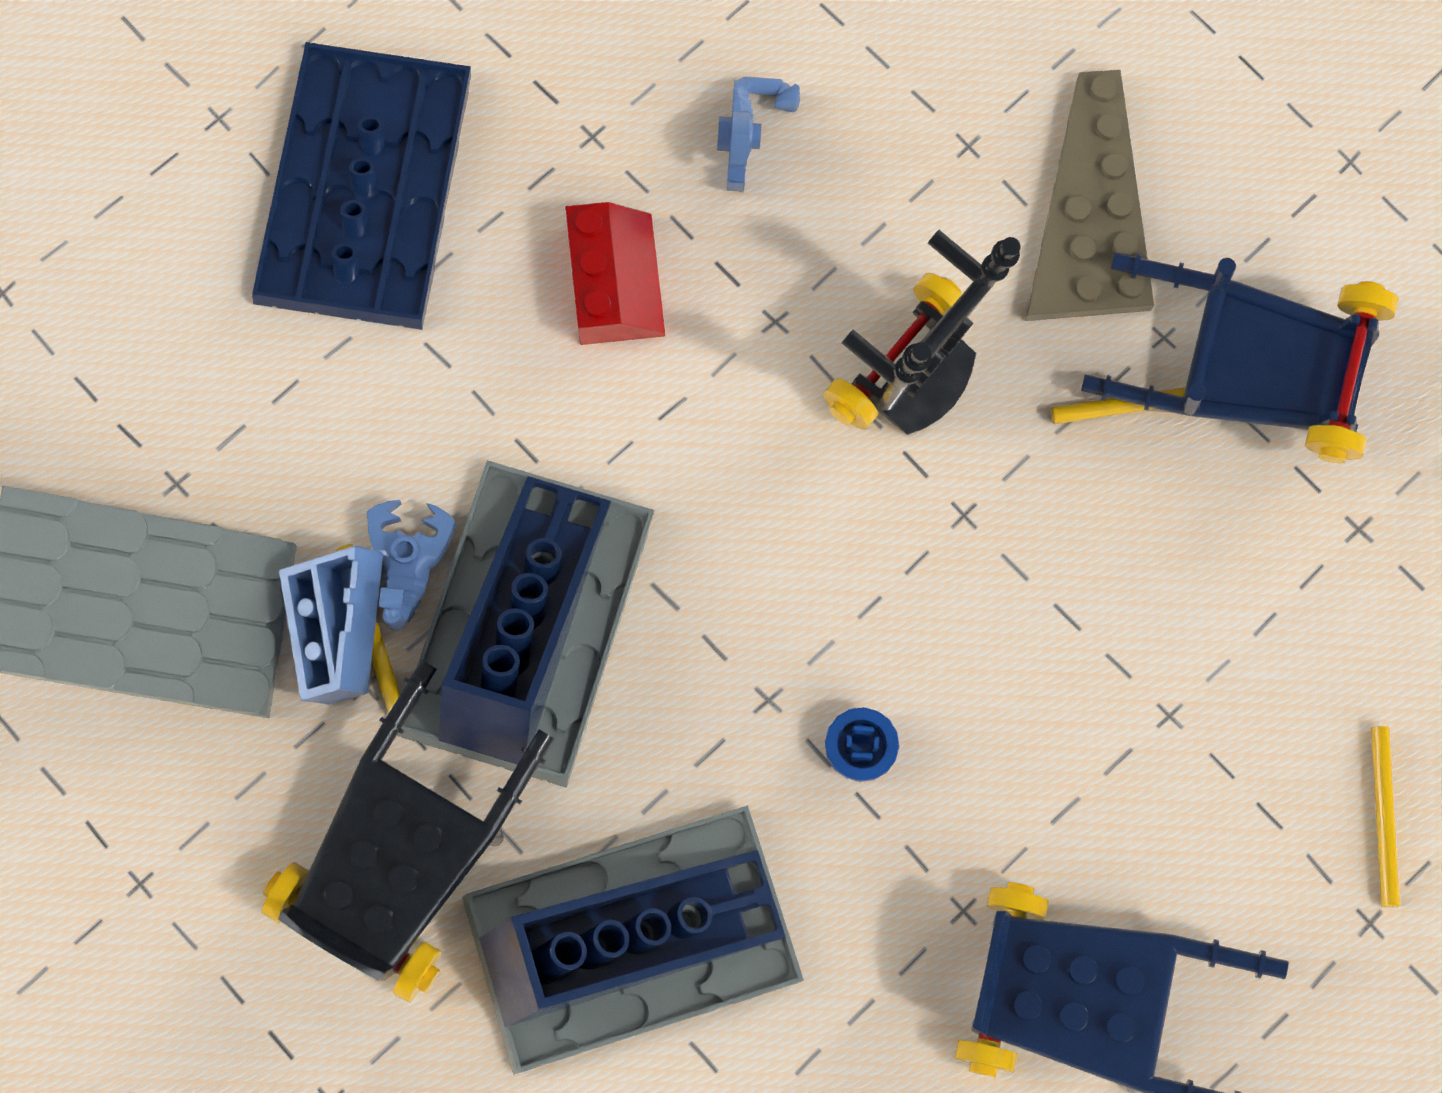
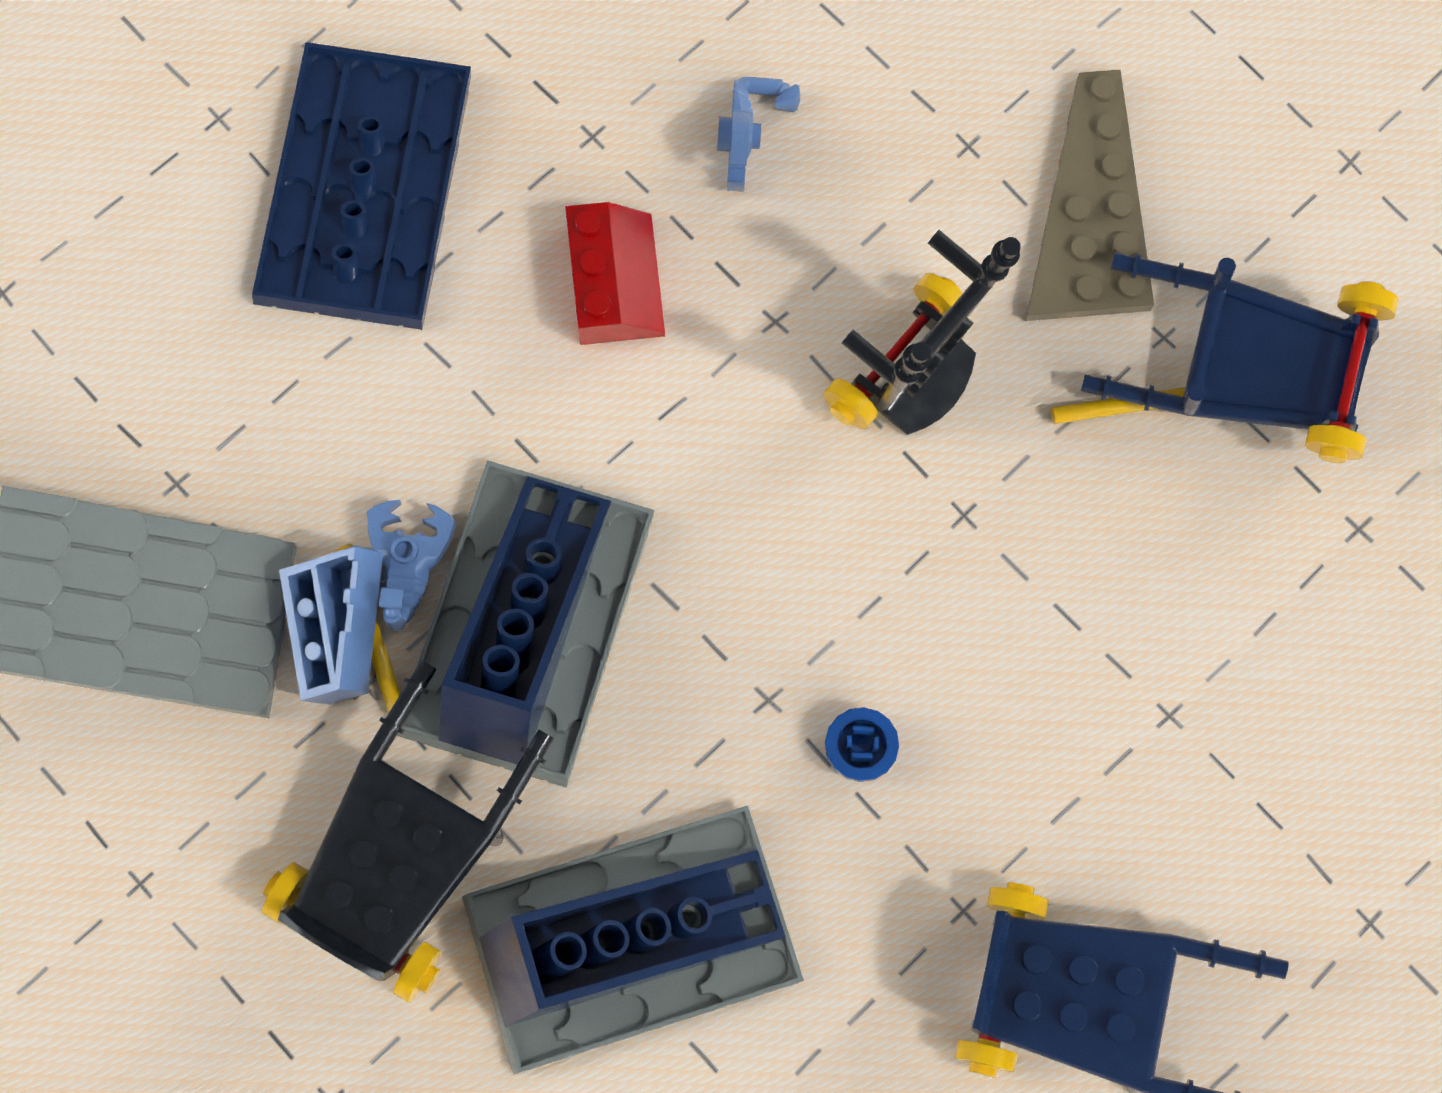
yellow bar [1371,726,1400,908] -> none

